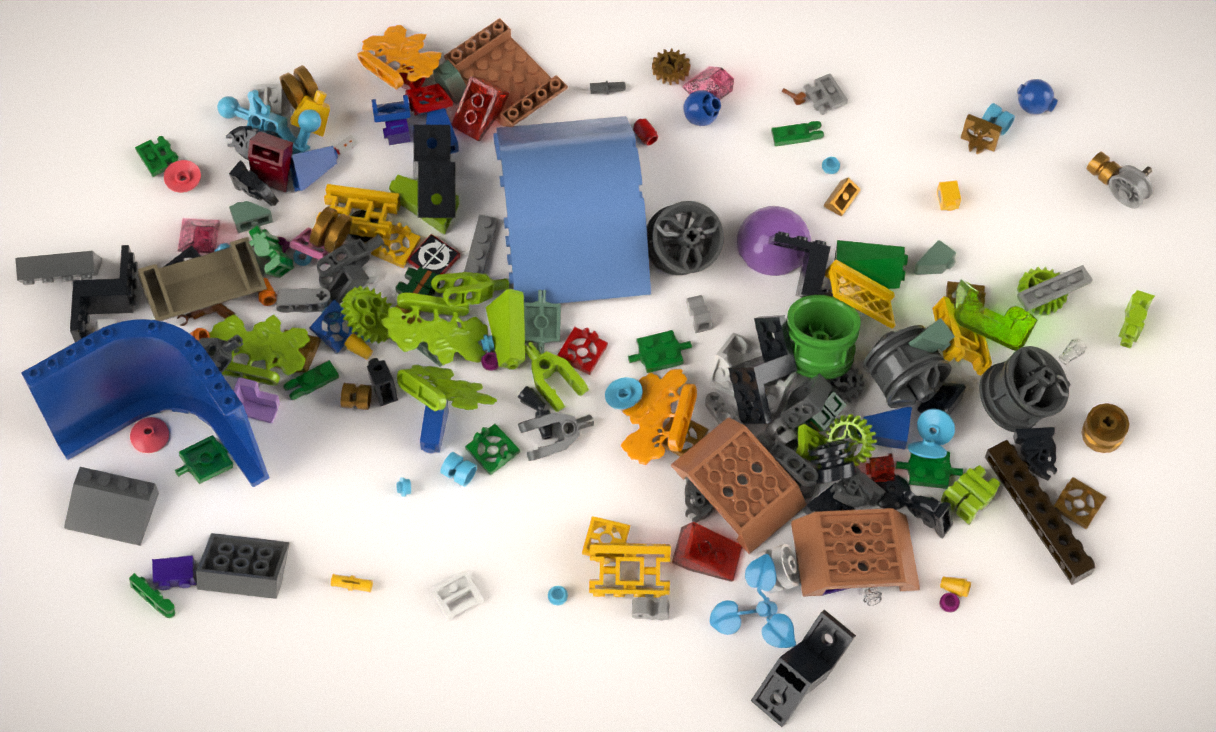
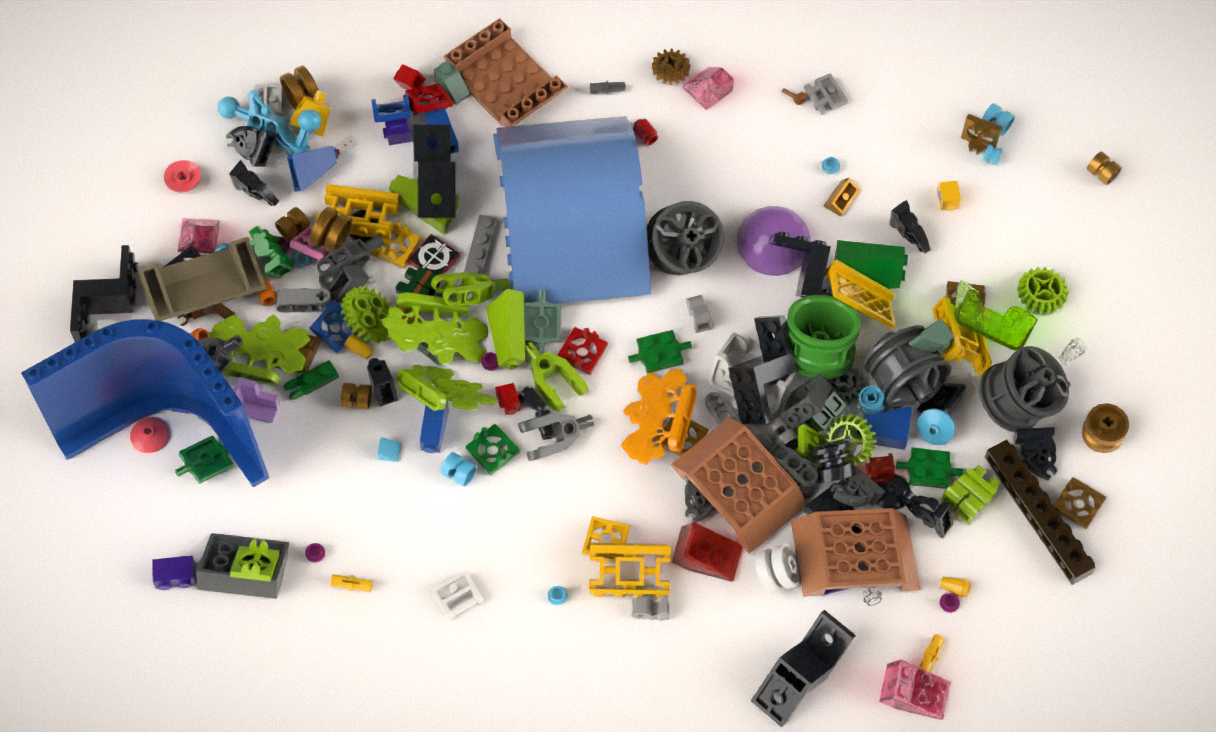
dark grey slope [15,250,102,285] -> none
dark grey slope [64,467,159,546] -> none
green hinge [129,573,176,619] -> none
green plate [135,136,179,178] -> none
sand green slope [229,201,273,234] -> none
dark red slope [248,131,293,193] -> none
light orange plant [357,25,442,90] -> none
medium azure plate [396,477,411,497] -> none
clear red slope [451,76,510,141] -> none
medium azure plate [481,334,495,352] -> none
medium azure dish [605,377,643,409] -> none
blue brick [683,90,721,126] -> none
dark azure plant [709,554,796,648] -> none
green hinge [771,121,824,147] -> none
medium azure dish [908,438,947,459] -> none
sand green slope [913,240,957,275] -> none
blue brick [1017,79,1058,115] -> none
light grey plate [1017,265,1093,312] -> none
light grey wheel [1109,165,1153,209] -> none
lime hips [1118,290,1155,348] -> none
none -> lime piece [230,539,279,582]
none -> pearl gold wheel [275,207,310,241]
none -> magenta plate [305,543,325,563]
none -> medium azure slope [378,437,401,462]
none -> red brick [495,382,520,415]
none -> medium azure wheel [859,386,886,416]
none -> clear pink slope [879,659,950,720]
none -> black piece [889,200,931,254]
none -> yellow pin [917,634,946,675]
none -> medium azure wheel [983,144,1003,166]

